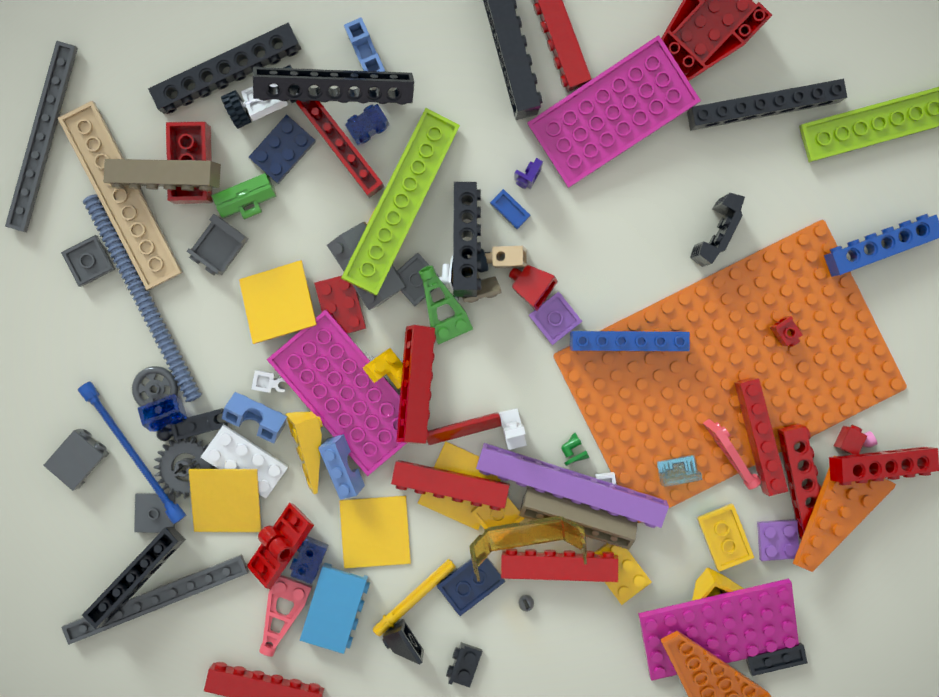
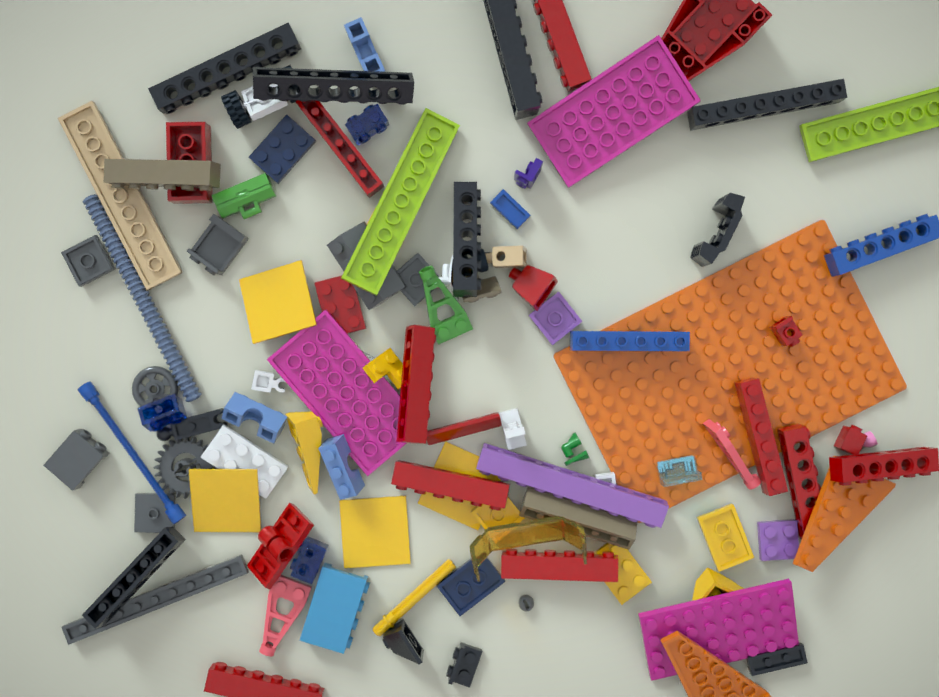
dark grey plate [5,40,78,233] -> none

